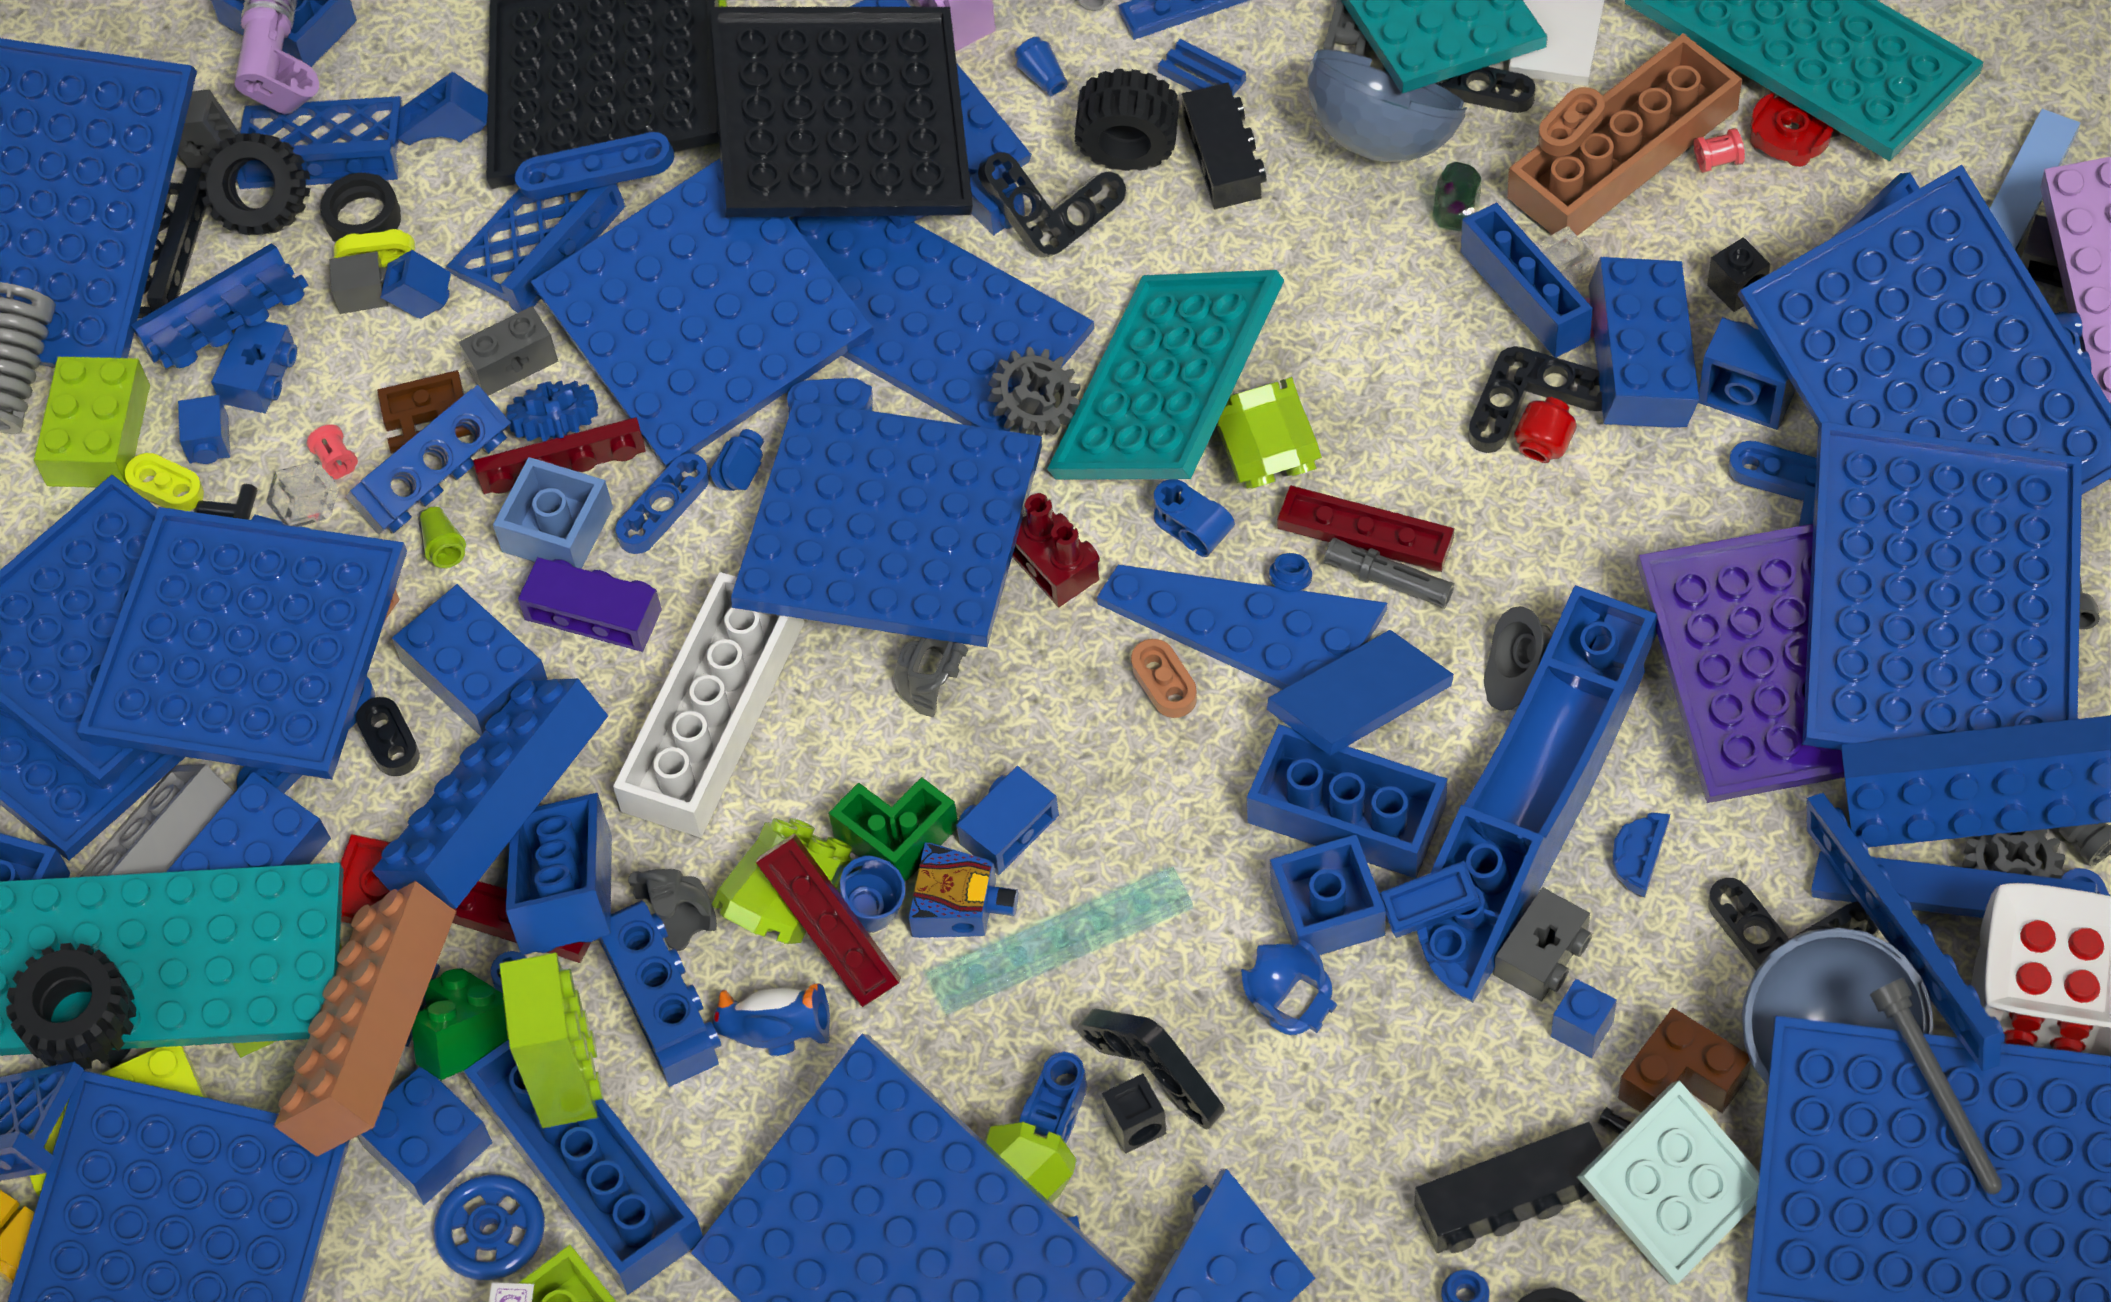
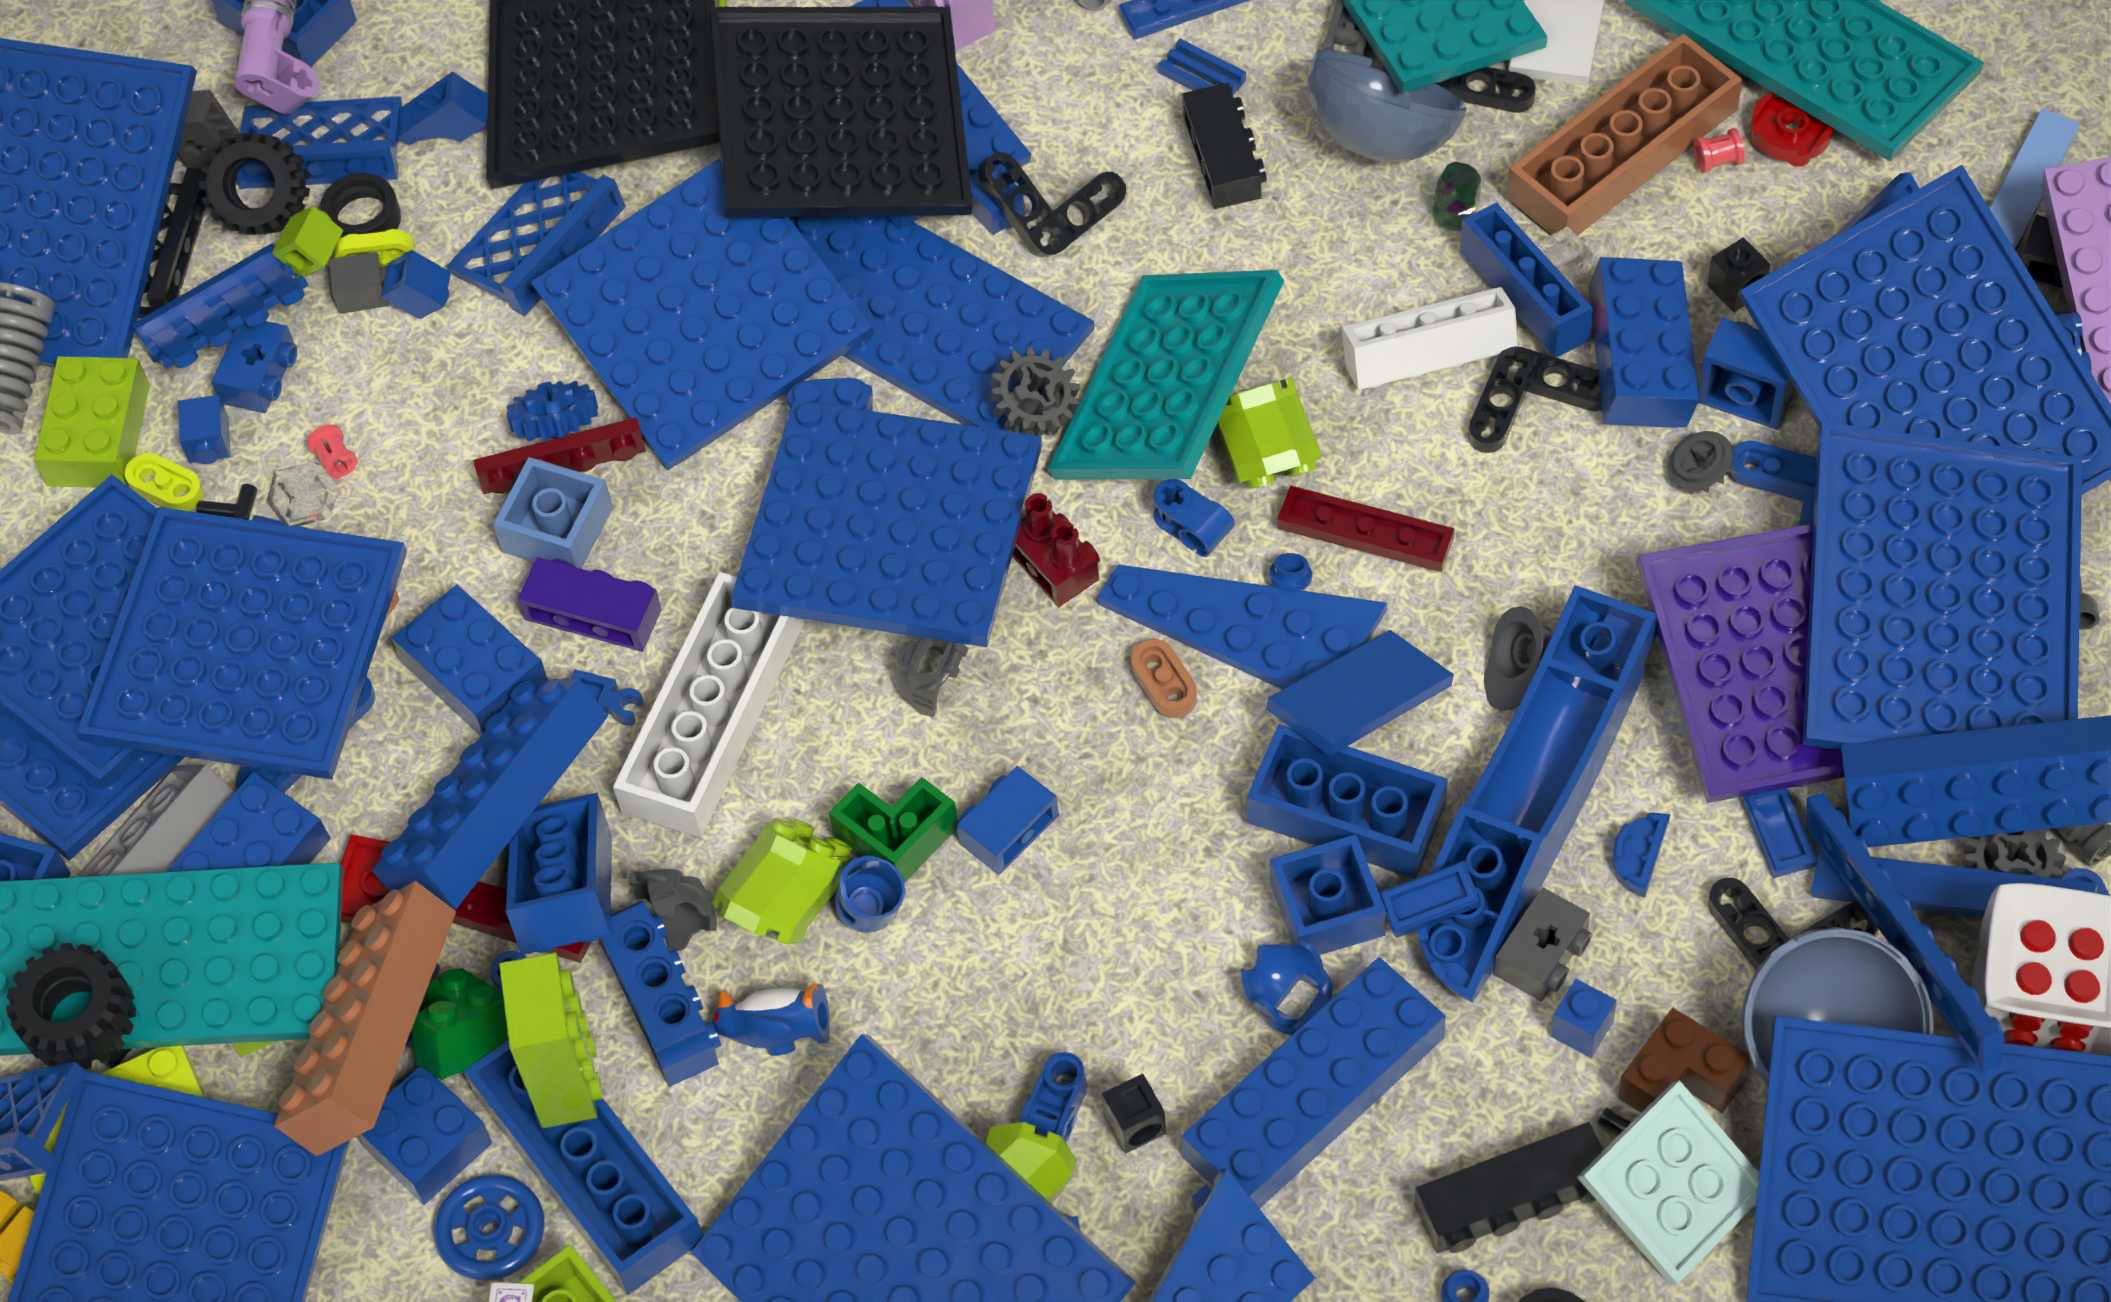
blue brick [346,385,511,535] -> none
black plate [356,697,420,776] -> none
reddish brown plate [377,370,472,454] -> none
lime cone [420,507,466,568] -> none
dark grey brick [459,306,559,396] -> none
blue plate [515,132,674,200] -> none
blue beam [616,454,710,554] -> none
blue arm [710,429,764,491] -> none
dark red plate [756,833,901,1007] -> none
torso [909,842,1018,938] -> none
clear light blue tile [927,867,1193,1015] -> none
blue cone [1014,37,1068,97] -> none
black tyre [1074,69,1179,171] -> none
black beam [1077,1009,1225,1129] -> none
dark grey pin [1324,537,1455,609] -> none
red head [1514,397,1577,463] -> none
nougat plate [1538,87,1605,156] -> none
dark grey piece [1870,978,2002,1194] -> none
none -> lime brick [272,206,344,277]
none -> blue plate [571,669,644,725]
none -> blue brick [1181,957,1446,1209]
none -> white brick [1342,287,1518,390]
none -> dark grey gear [1668,431,1736,495]
none -> blue tile [1742,788,1818,879]

